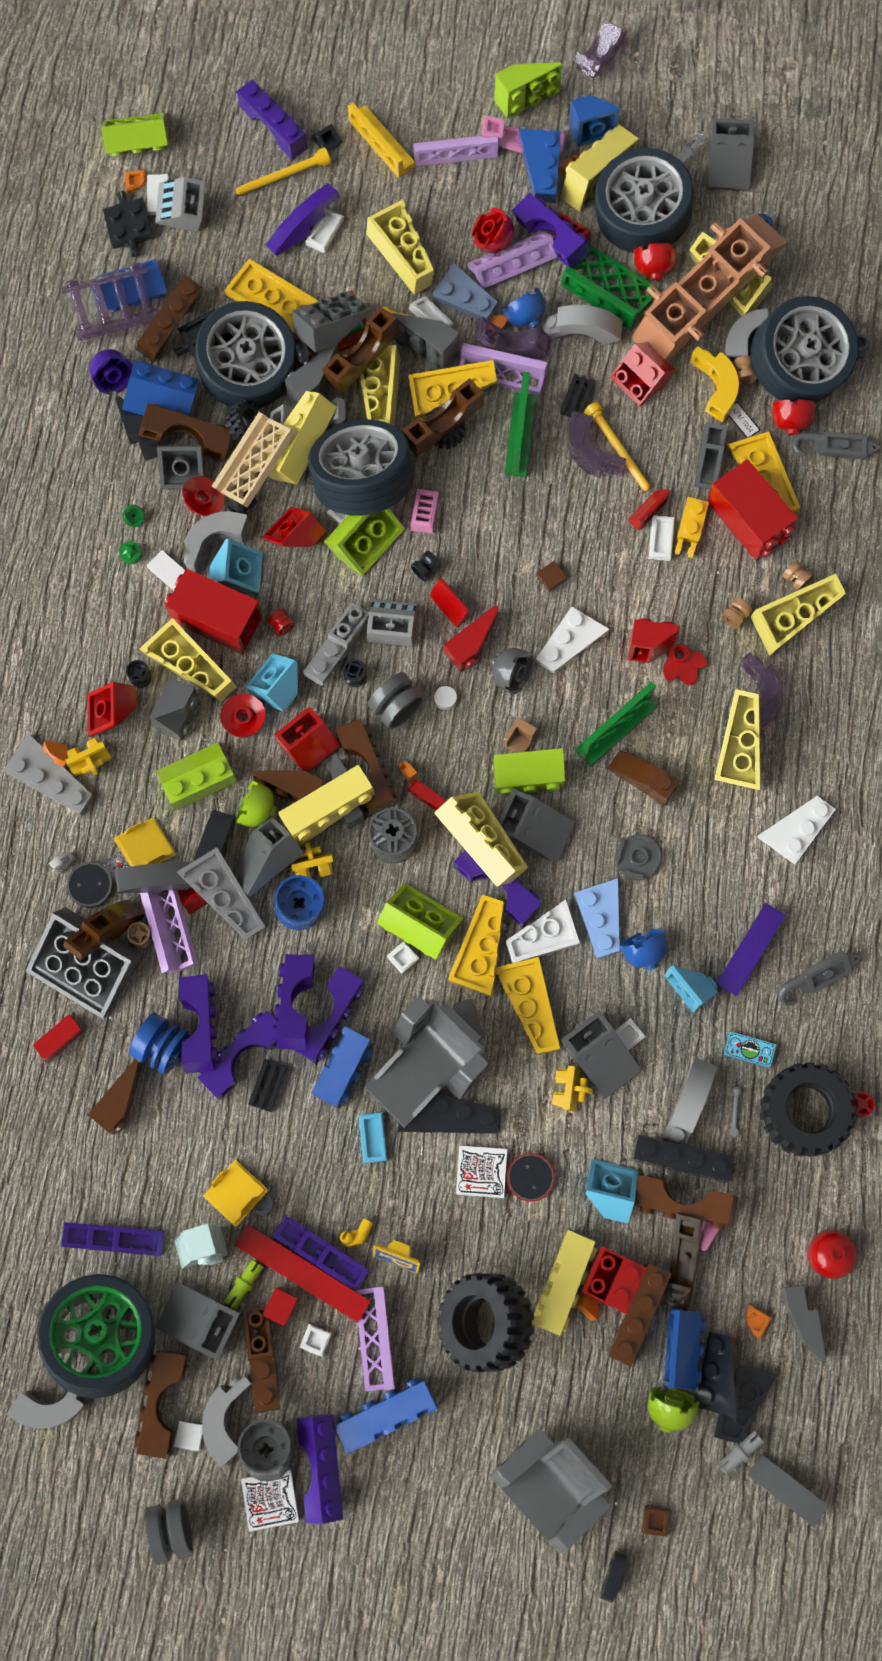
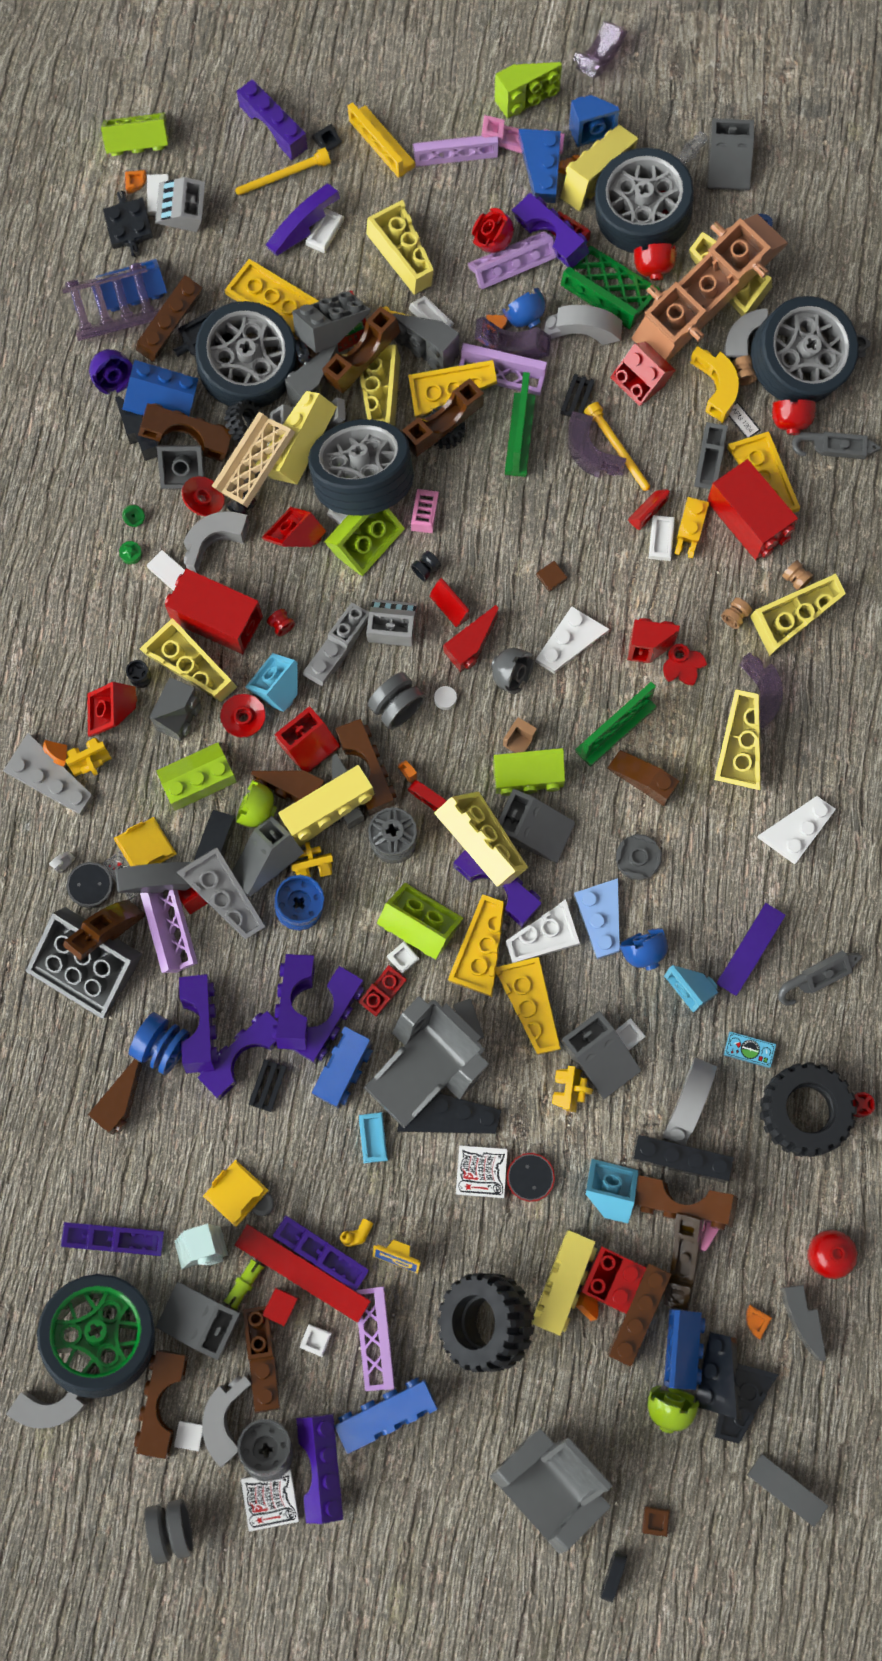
red slope [33,1014,85,1063] -> none
medium nougat wheel [127,922,153,949] -> none
medium azure slope [209,538,263,594] -> none
black wheel [343,659,367,687] -> none
sand blue wing [432,263,498,323] -> none
light grey pin [717,1430,765,1477] -> none
light grey hinge [728,1087,742,1137] -> none
none -> red slope [358,965,408,1017]

